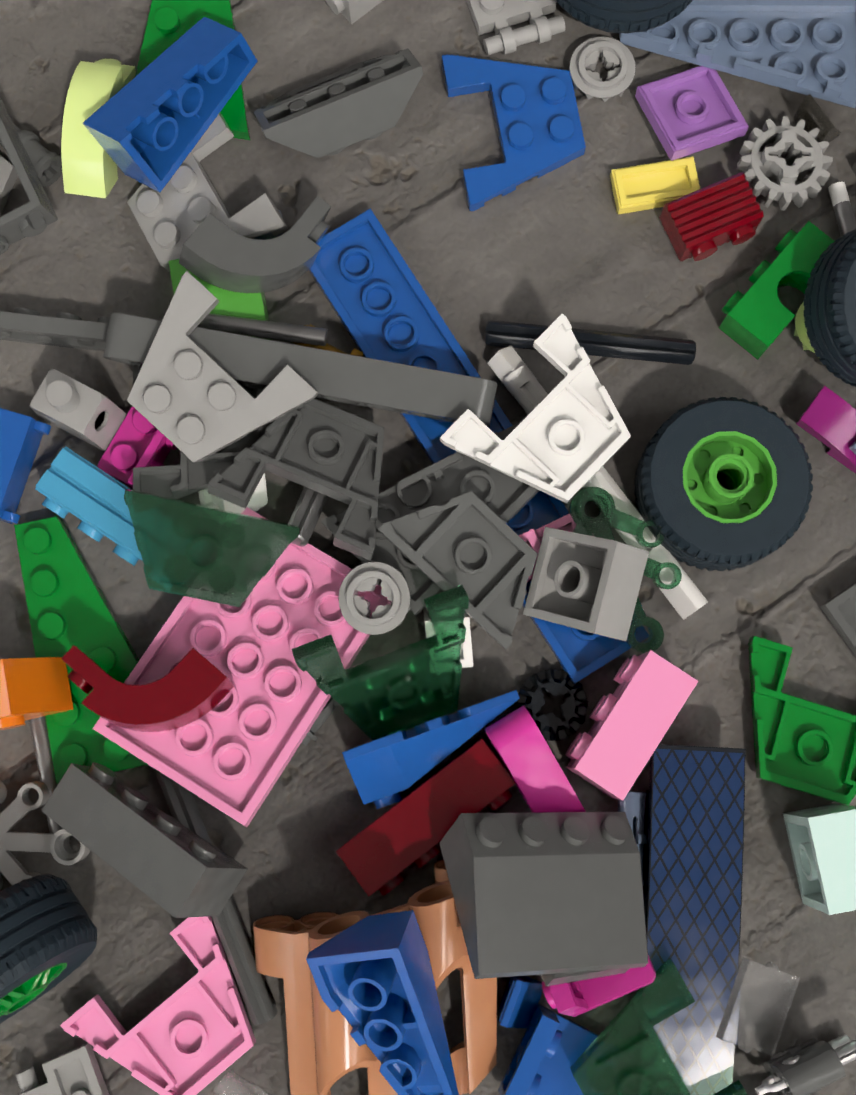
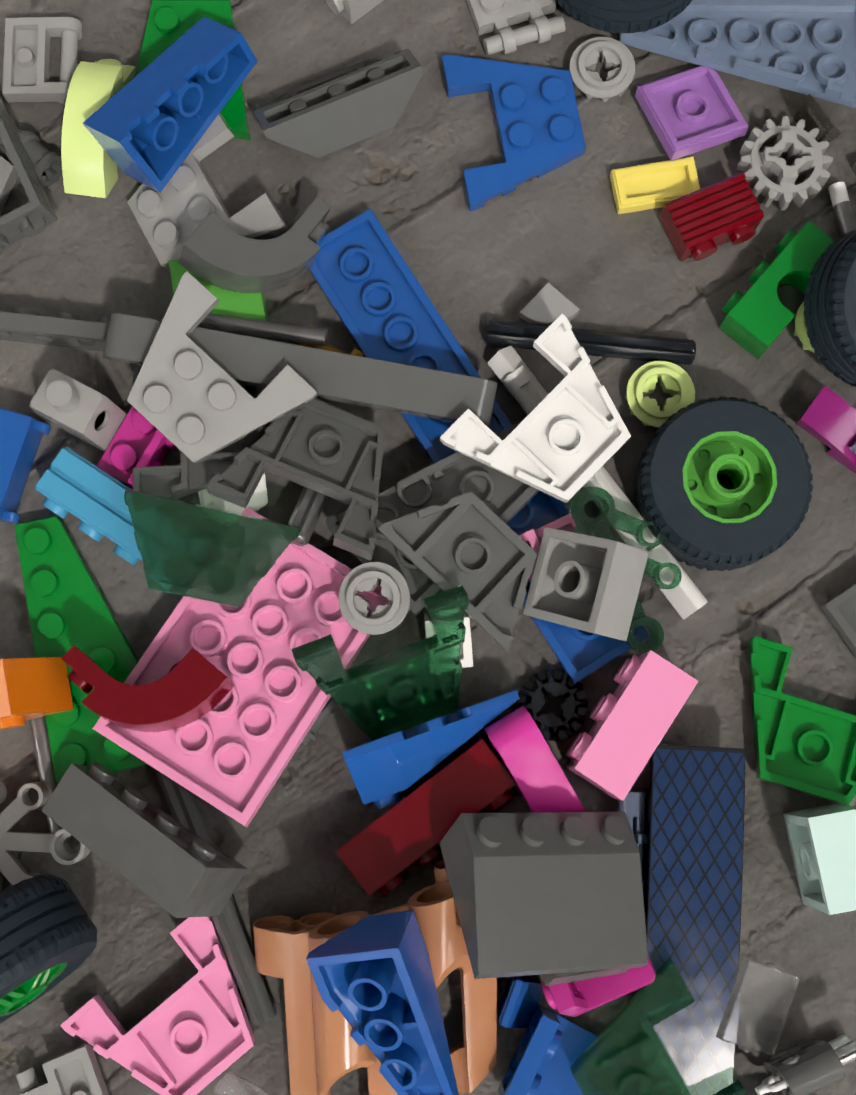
none -> light grey plate [2,17,83,105]
none -> light grey tile [519,282,580,325]
none -> yellowish green gear [625,361,695,428]

